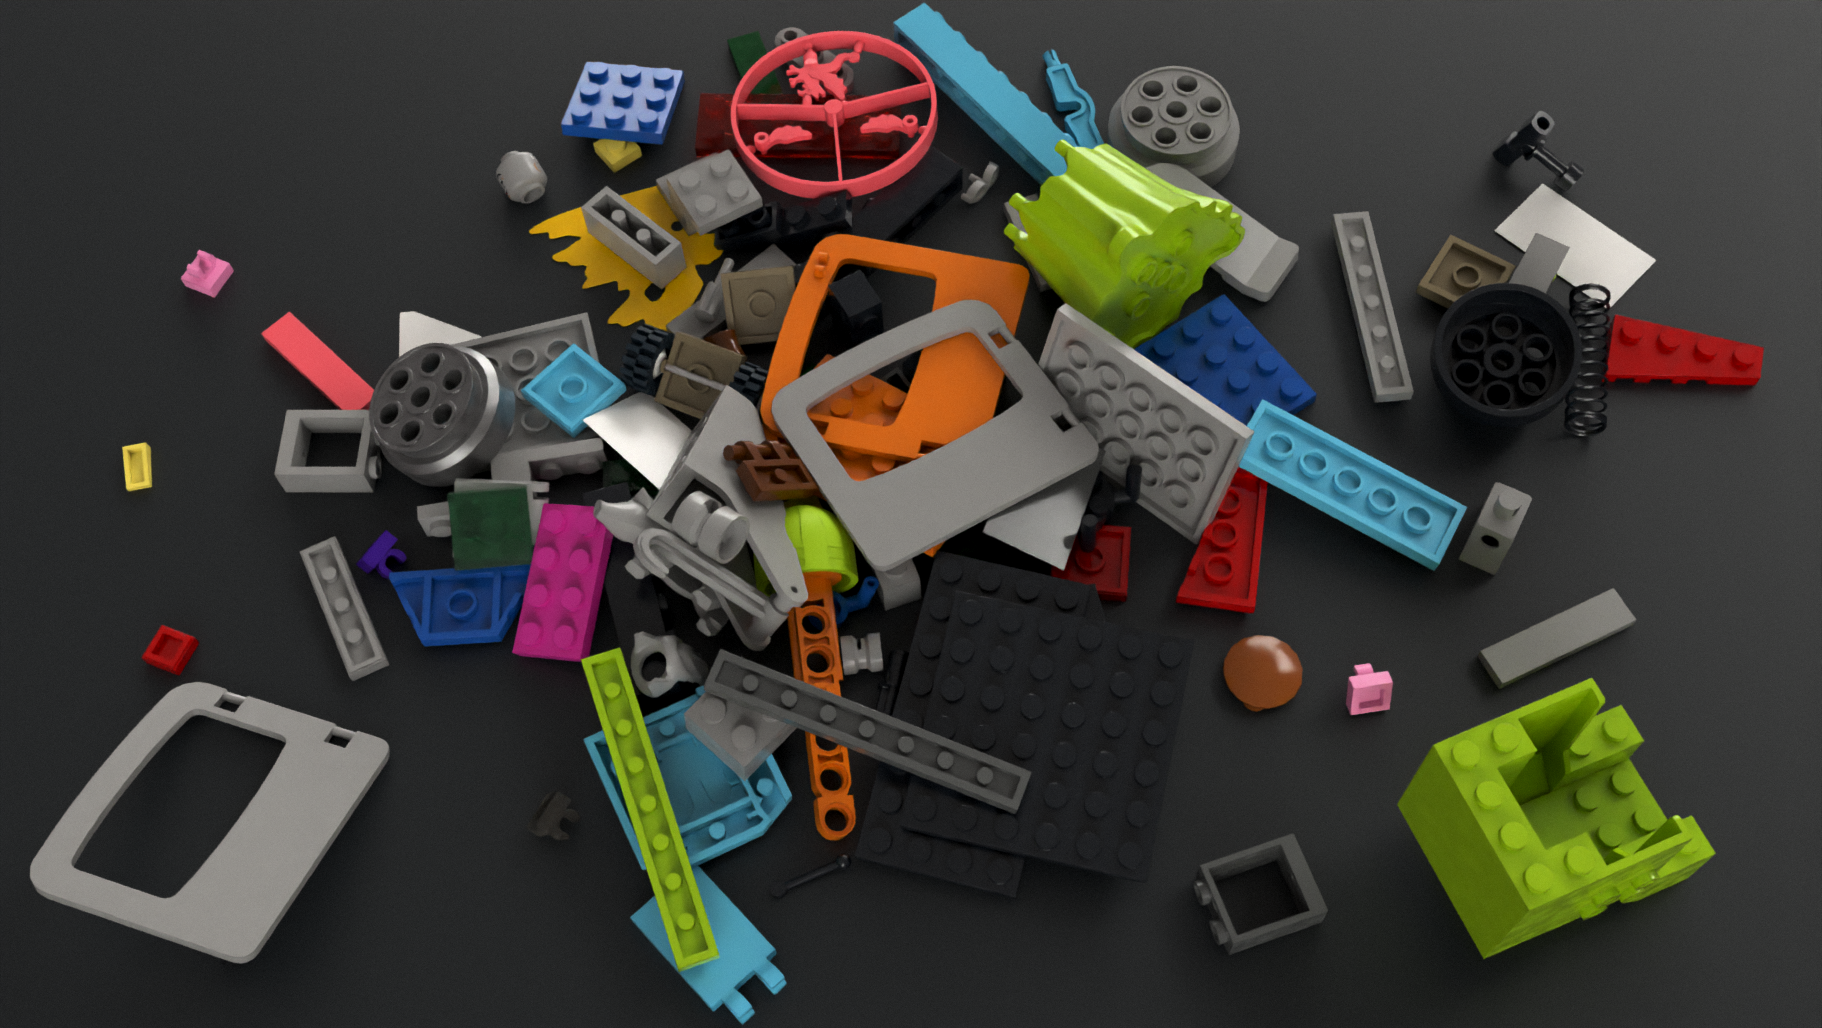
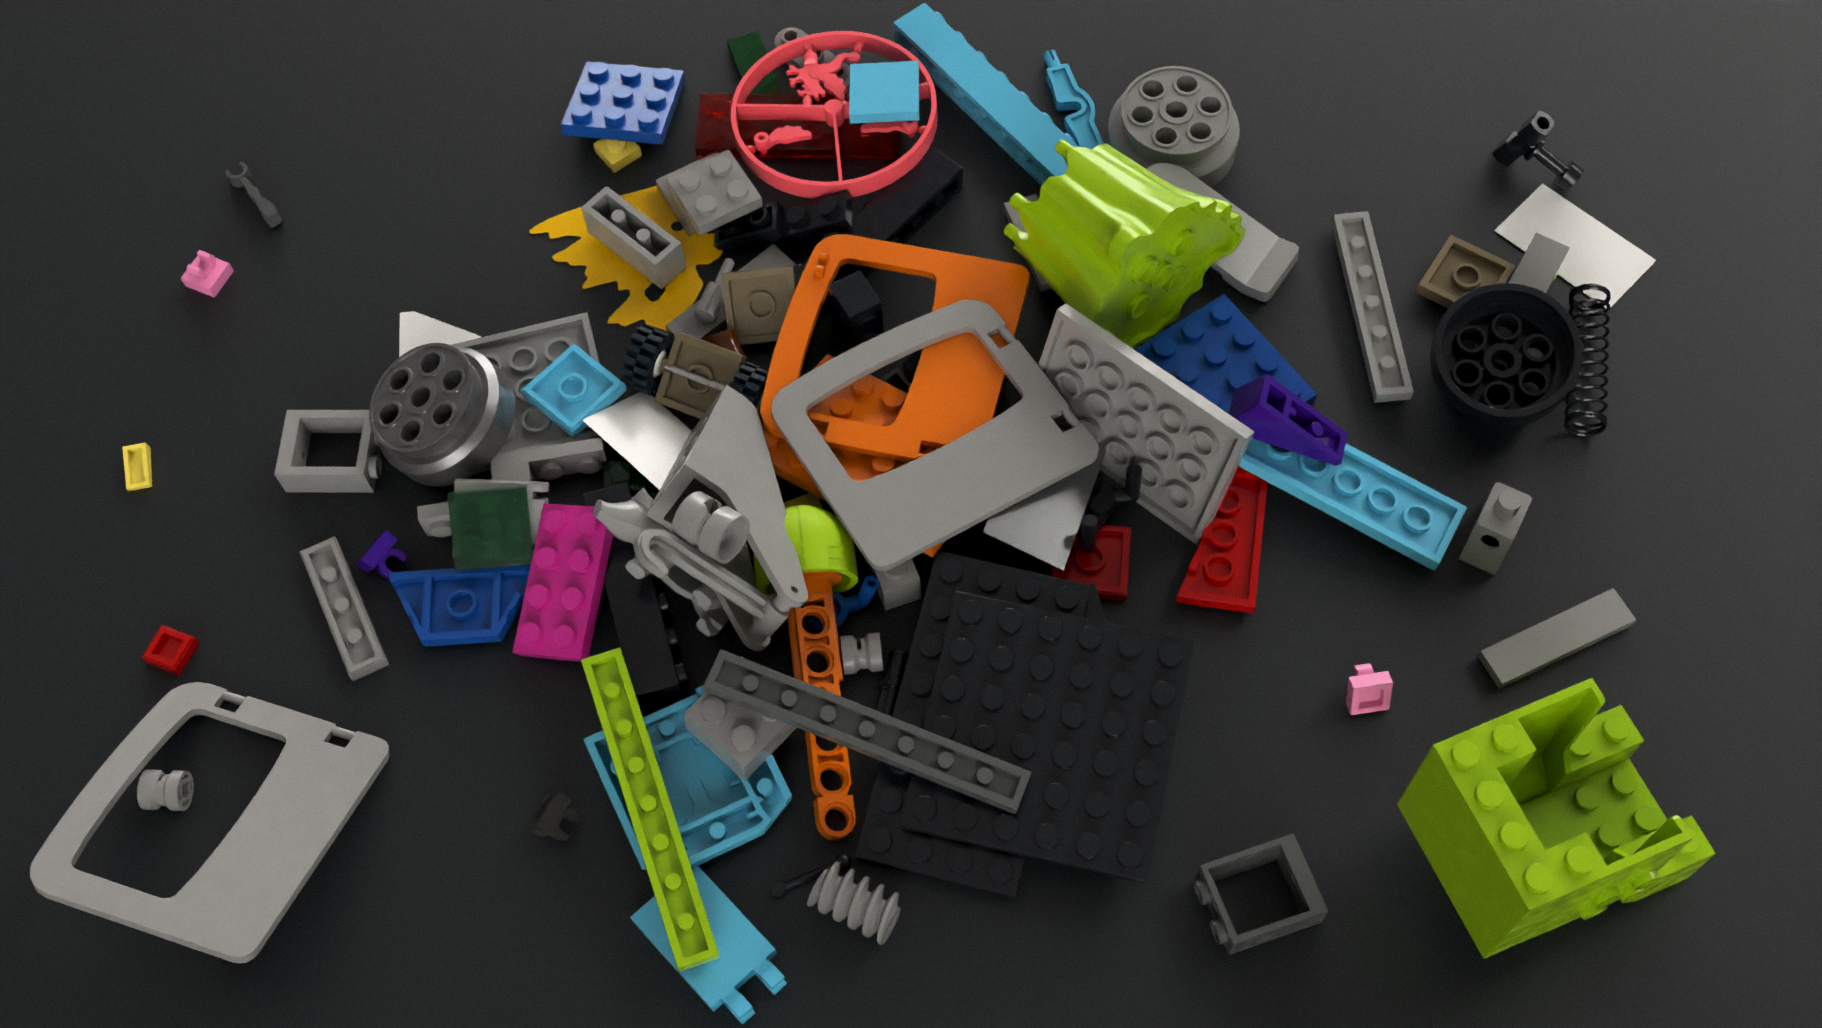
coral tile [261,311,374,410] -> none
light grey head [496,151,548,204] -> none
light grey hair [631,631,709,698] -> none
reddish brown plate [723,440,819,502] -> none
light grey piece [961,161,999,204] -> none
dark orange dish [1223,635,1303,712] -> none
red wing [1601,314,1764,385] -> none
none -> light grey wheel [137,769,194,811]
none -> dark grey piece [225,162,283,228]
none -> light grey piece [807,861,901,945]
none -> medium azure tile [849,61,920,124]
none -> dark purple slope [1229,374,1348,466]

